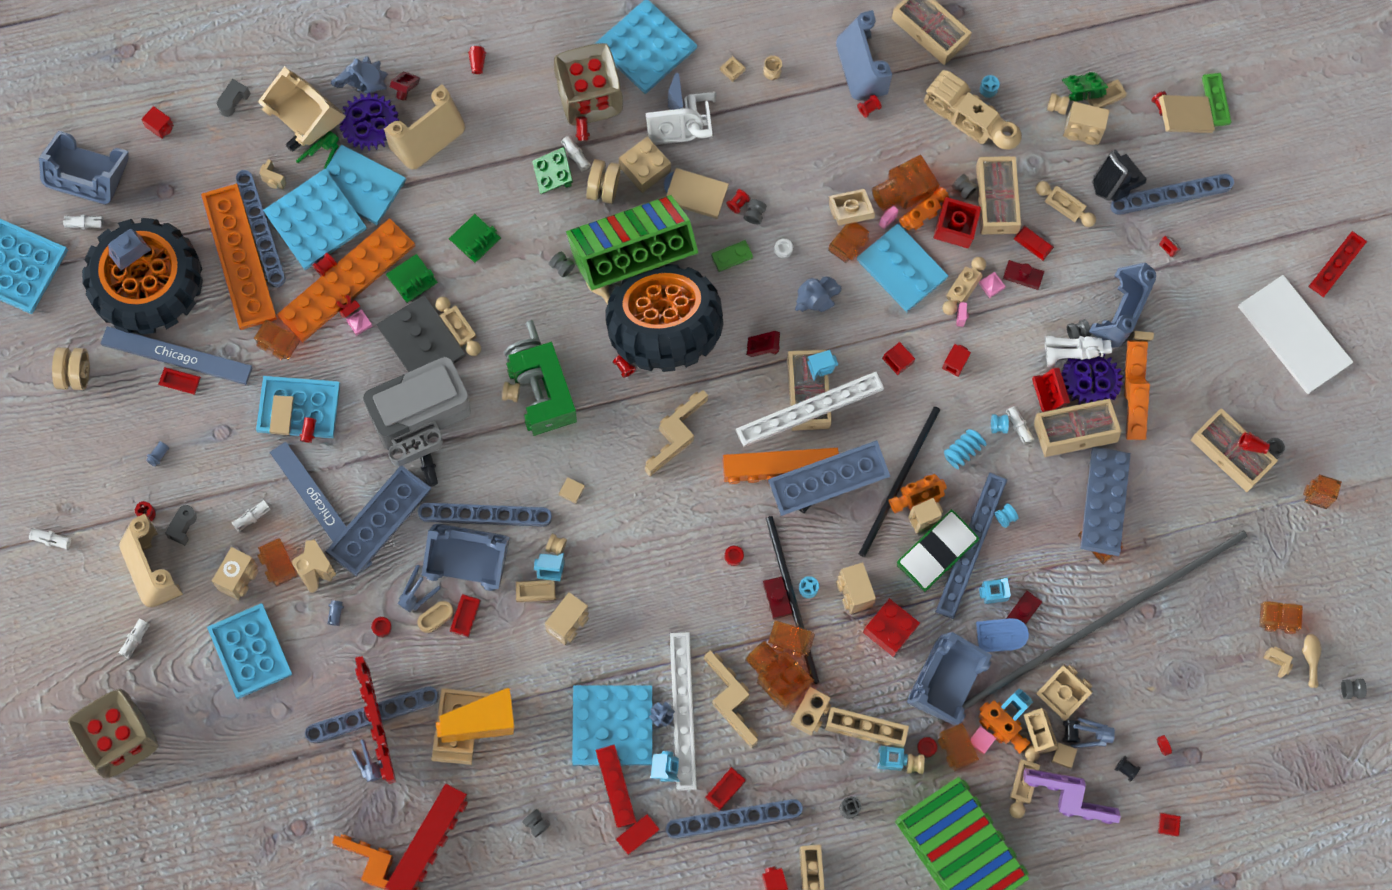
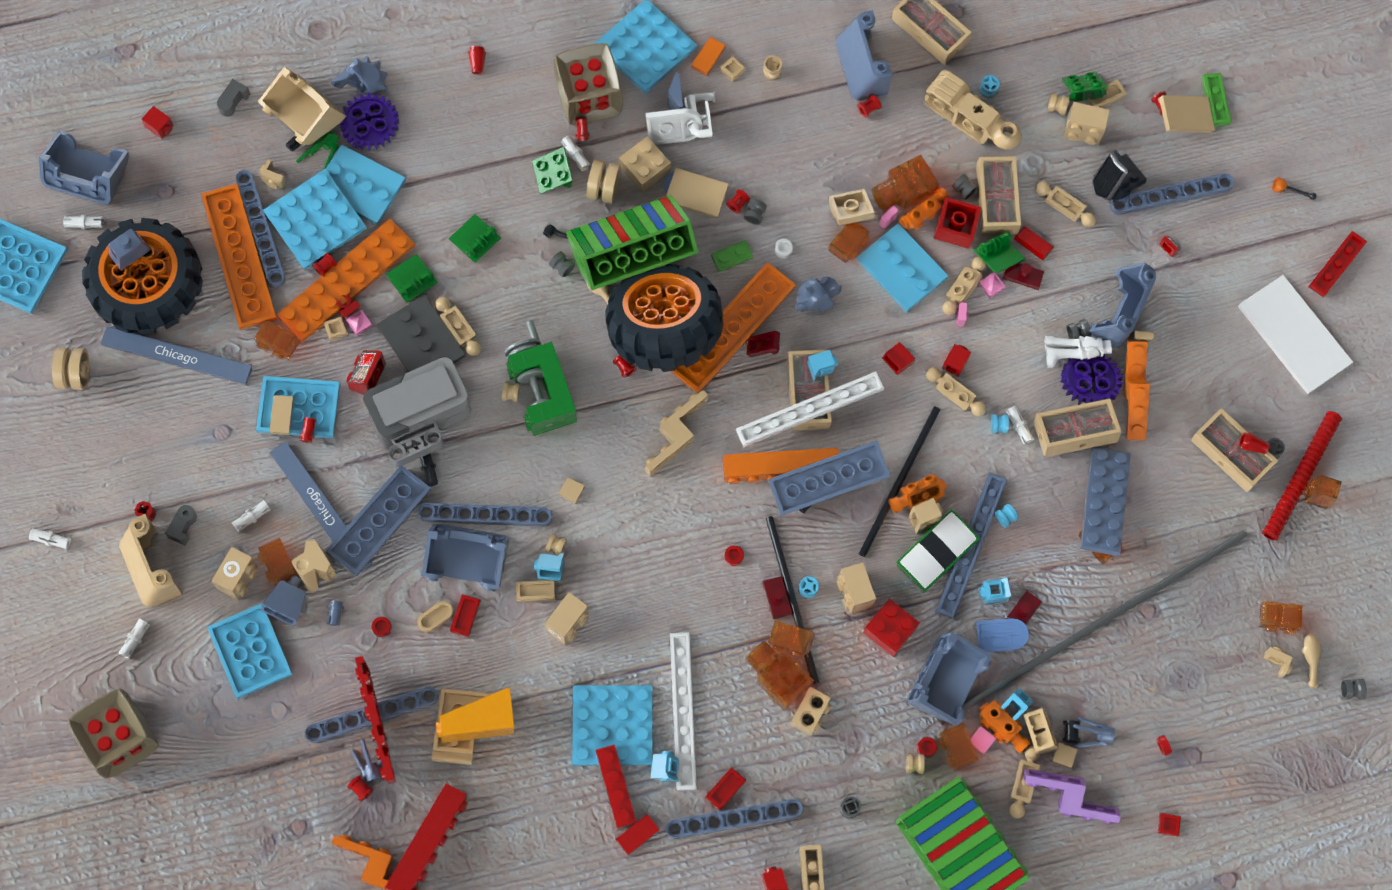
sand blue pin [146,441,169,467] -> none
red tile [158,367,201,395] -> none
tan windscreen [384,84,465,169] -> none
dark red tile [389,71,420,101] -> none
sand blue plant [397,565,441,613] -> none
dark grey wheel [522,809,550,837] -> none
sand blue gear [649,702,675,727] -> none
tan bracket [704,651,758,748] -> none
tan brick [825,707,909,748] -> none
medium azure window [877,745,908,771] -> none
medium azure piece [944,429,987,470] -> none
red bracket [1032,368,1070,412] -> none
tan plate [1036,664,1094,721] -> none
black bush [1114,755,1141,782] -> none
none -> sand blue torso [260,576,306,627]
none -> tan tile [324,316,348,341]
none -> slope [346,350,386,395]
none -> red bush [347,775,374,802]
none -> black hand [543,224,568,239]
none -> orange plate [670,262,796,393]
none -> orange tile [691,37,726,76]
none -> tan plate [926,367,986,417]
none -> green hinge [973,232,1026,274]
none -> red piece [1262,411,1342,541]
none -> hinge [1272,177,1317,200]

